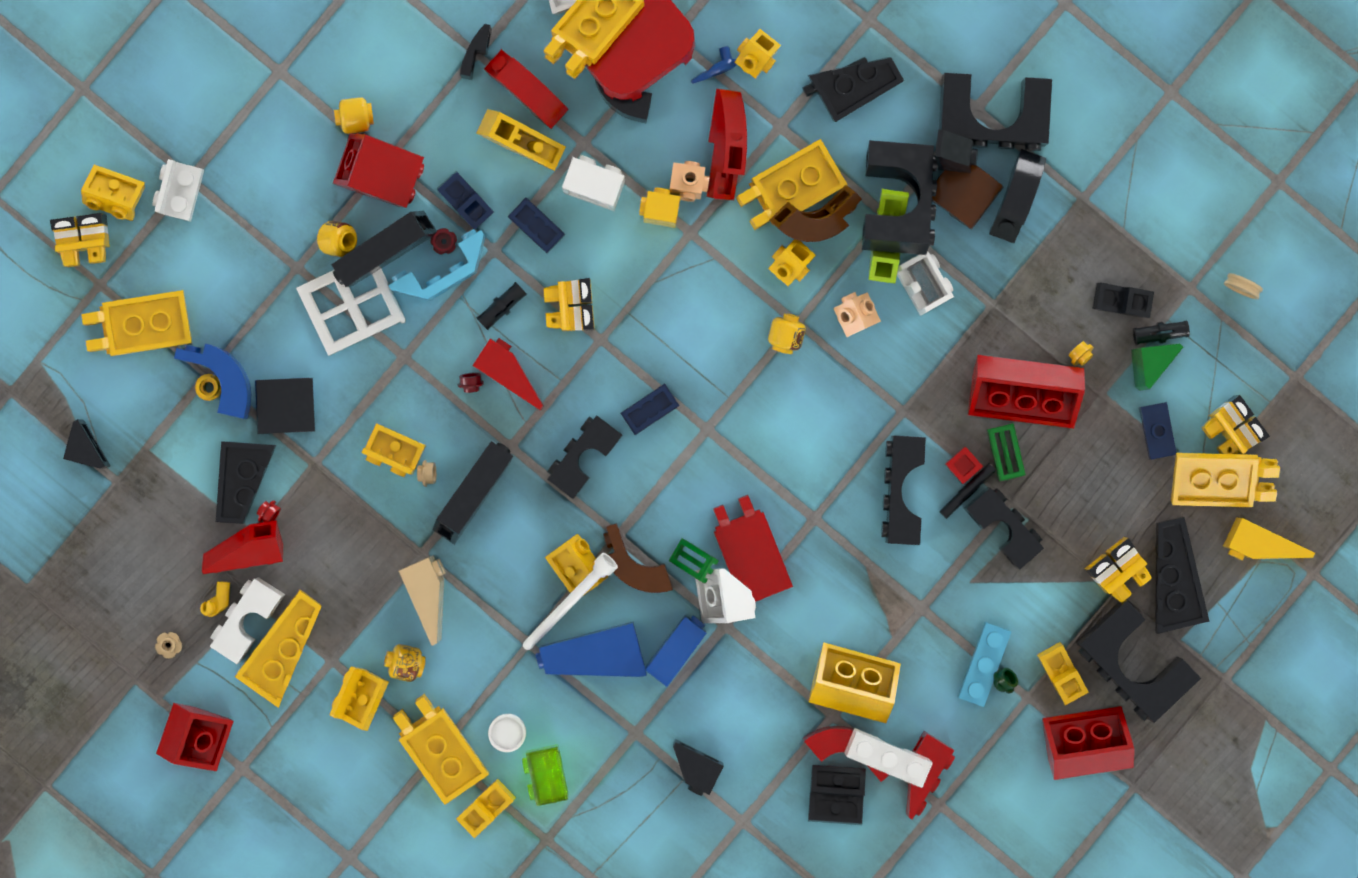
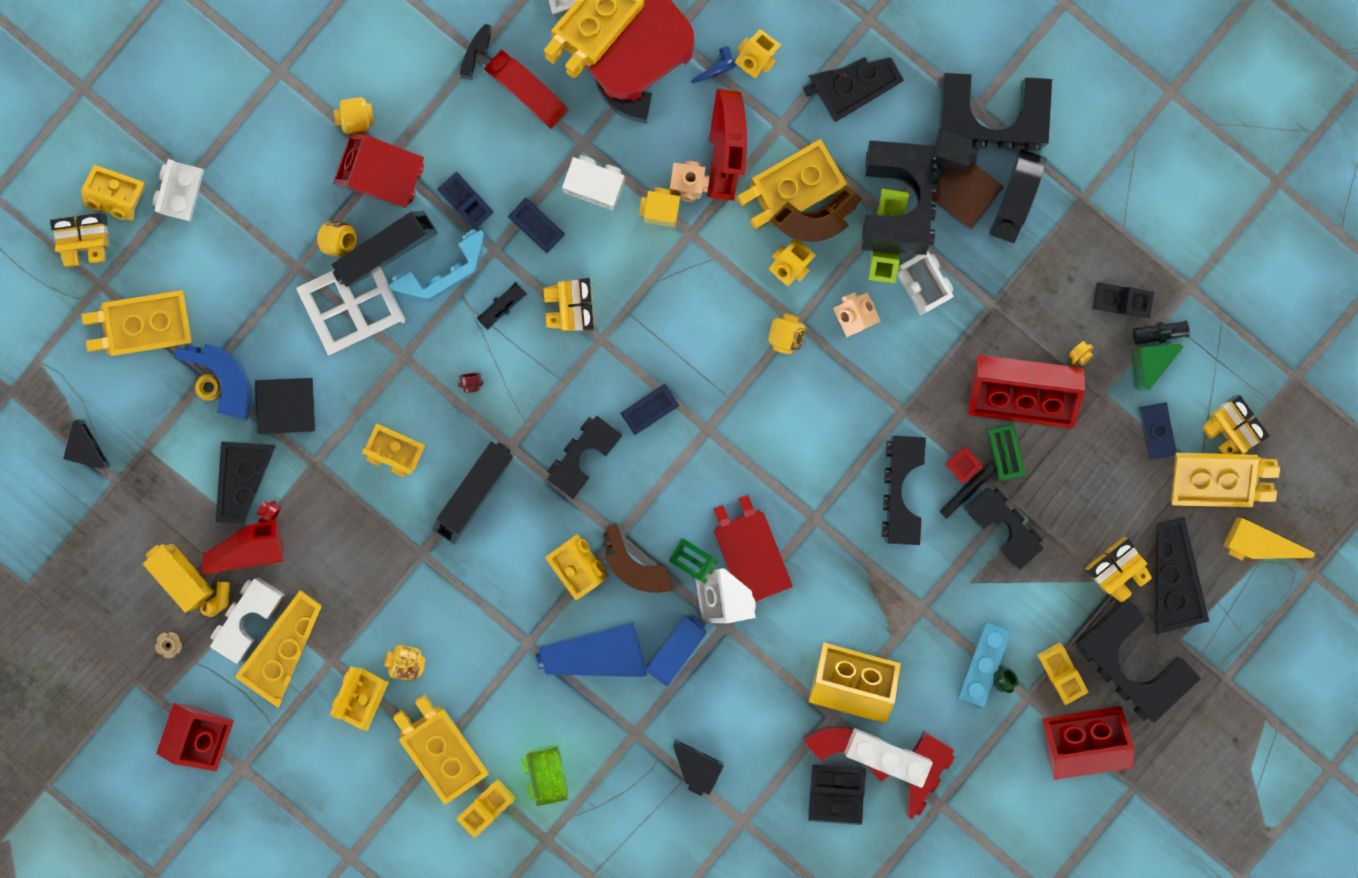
tan slope [399,555,446,646] -> none
tan plate [417,460,437,487] -> none
dark red plate [431,228,457,255] -> none
red slope [472,338,544,410] -> none
yellow slope [476,109,566,171] -> none
white piece [488,714,526,752] -> none
white piece [523,553,618,650] -> none
tan piece [1224,273,1263,300] -> none
none -> yellow window [142,544,216,613]

